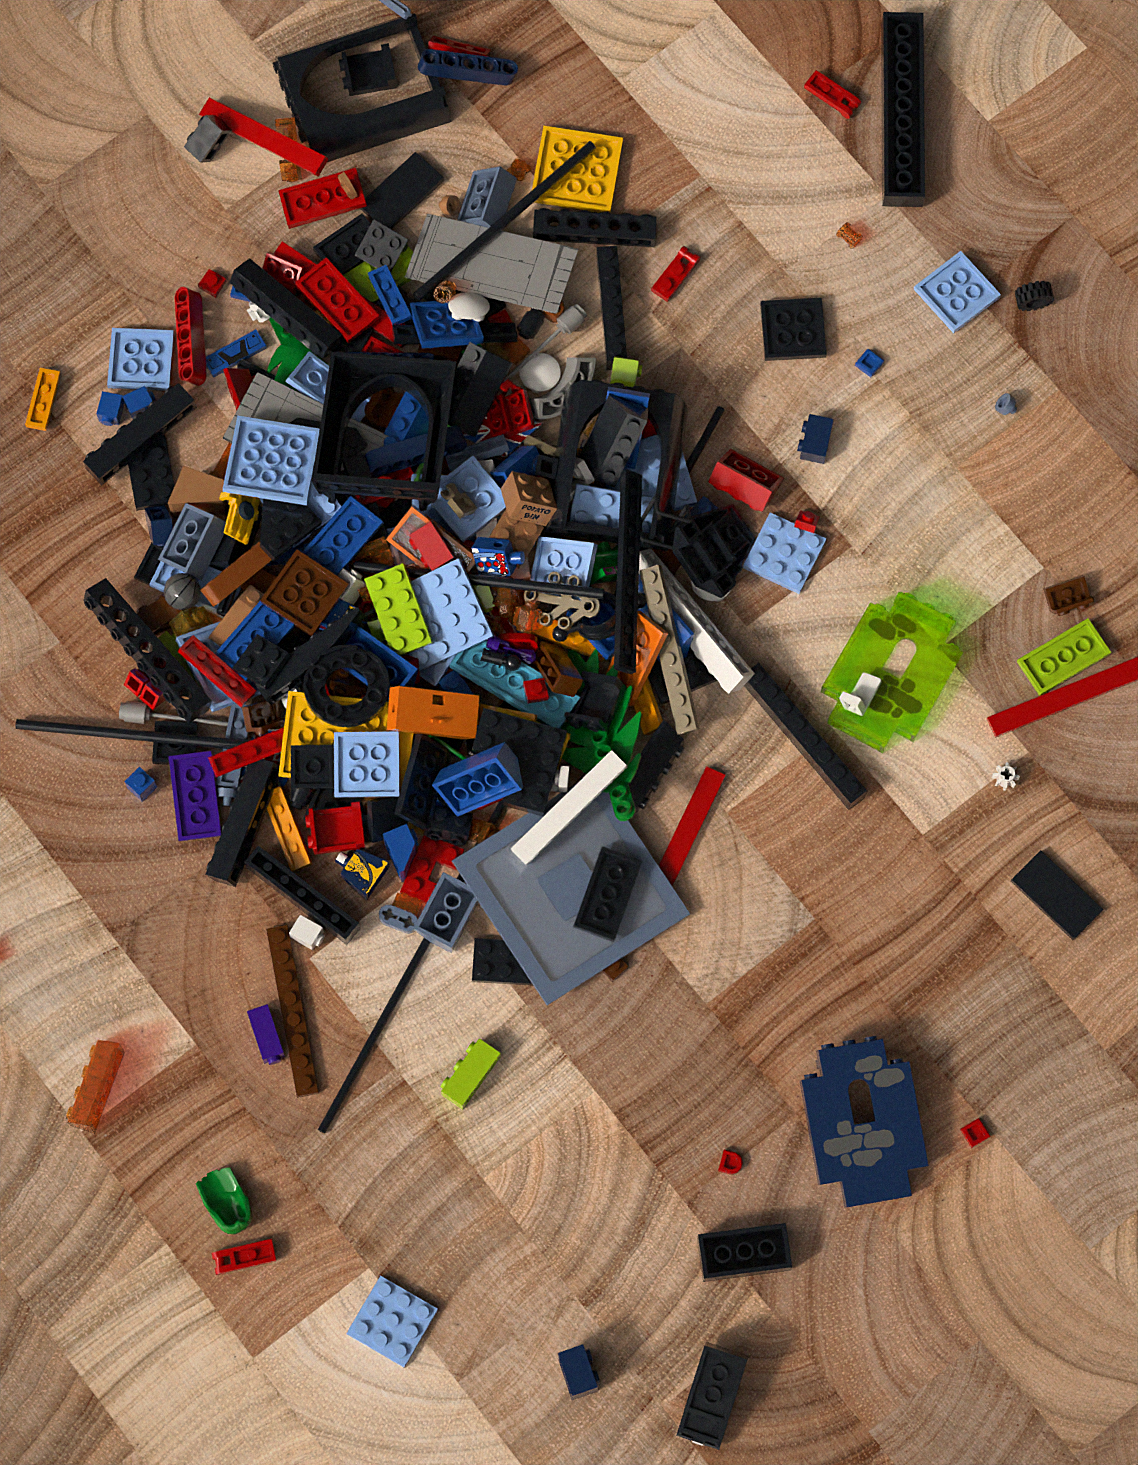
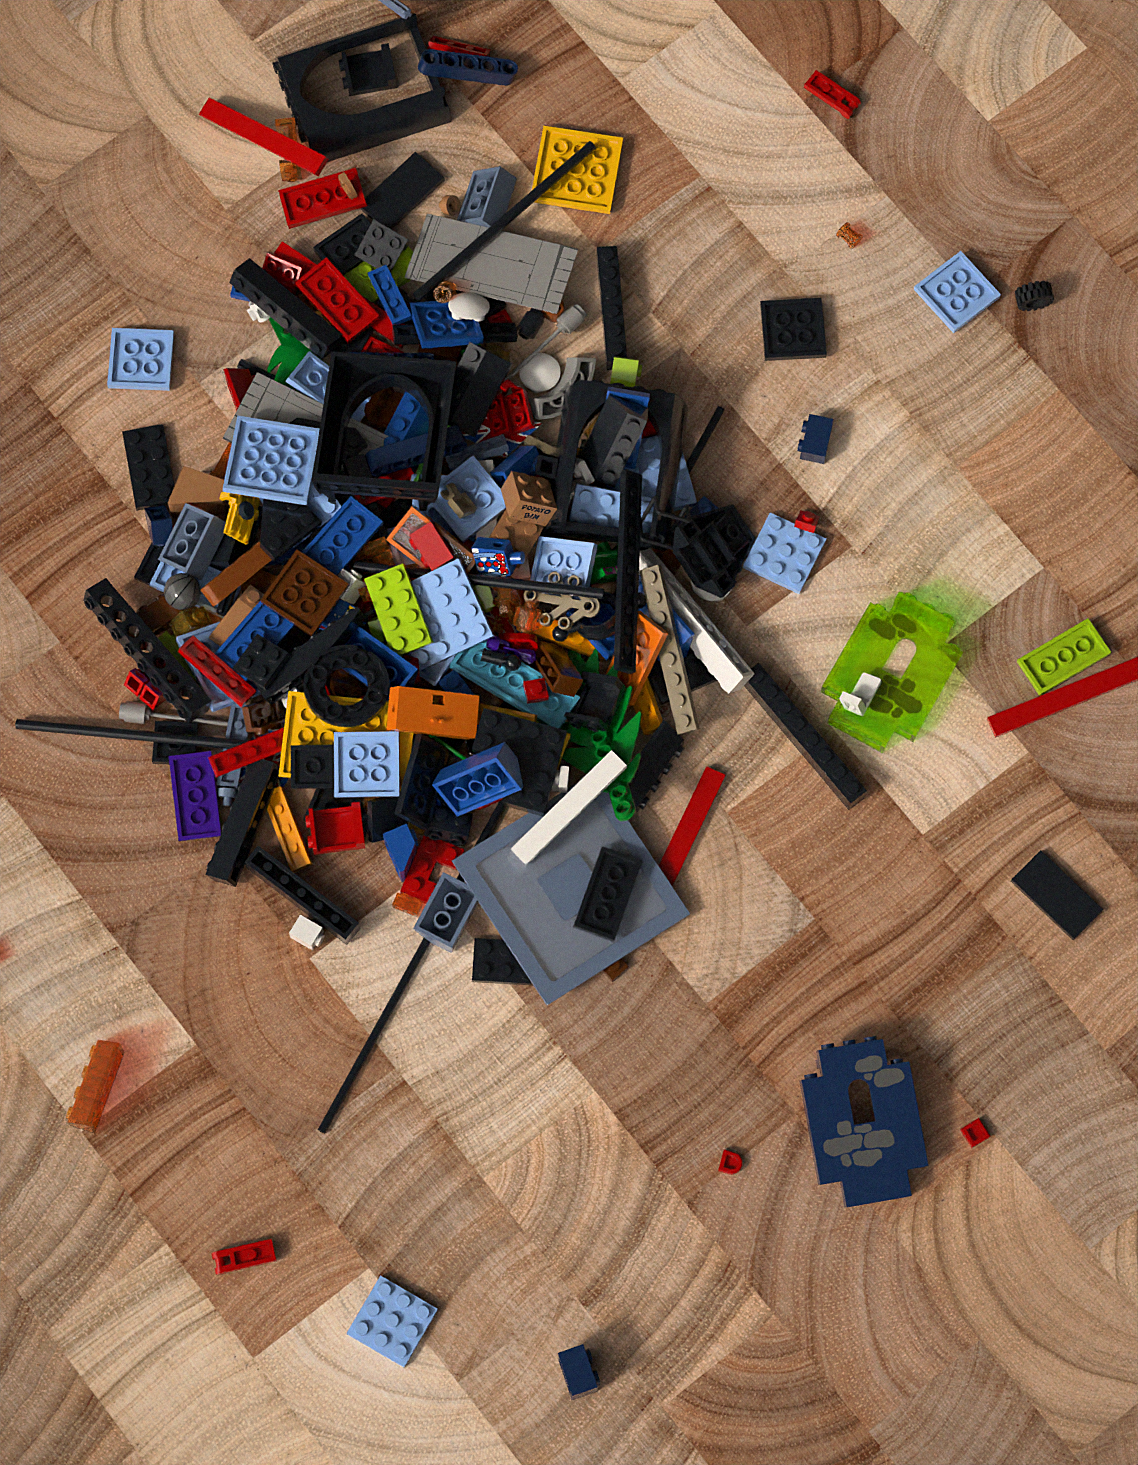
light orange plate [25,368,61,431] -> none
black brick [83,383,197,486] -> none
blue brick [96,391,124,426] -> none
blue brick [122,386,156,419] -> none
blue brick [124,766,157,802] -> none
red beam [174,286,207,386] -> none
black brick [184,115,232,163] -> none
green hair [195,1167,252,1235] -> none
red plate [198,269,227,298] -> none
blue tile [206,329,267,378] -> none
dark purple brick [247,1004,285,1065] -> none
reddish brown plate [266,925,319,1098] -> none
black hat [289,789,315,810] -> none
torso [335,849,390,900] -> none
sand blue beam [379,905,417,934] -> none
lime brick [440,1038,501,1110] -> none
clear orange bracket [467,818,500,843] -> none
clear orange plate [501,338,530,365] -> none
clear orange plate [507,159,531,181] -> none
black brick [533,208,657,248] -> none
red plate [651,246,701,302] -> none
black piece [676,1342,749,1450] -> none
black brick [697,1223,792,1282] -> none
red slope [708,448,784,512] -> none
blue tile [855,349,884,378] -> none
black brick [881,12,925,207] -> none
white gear [992,762,1020,791] -> none
sand blue tile [995,393,1017,415] -> none
reddish brown bracket [1043,575,1094,616] -> none

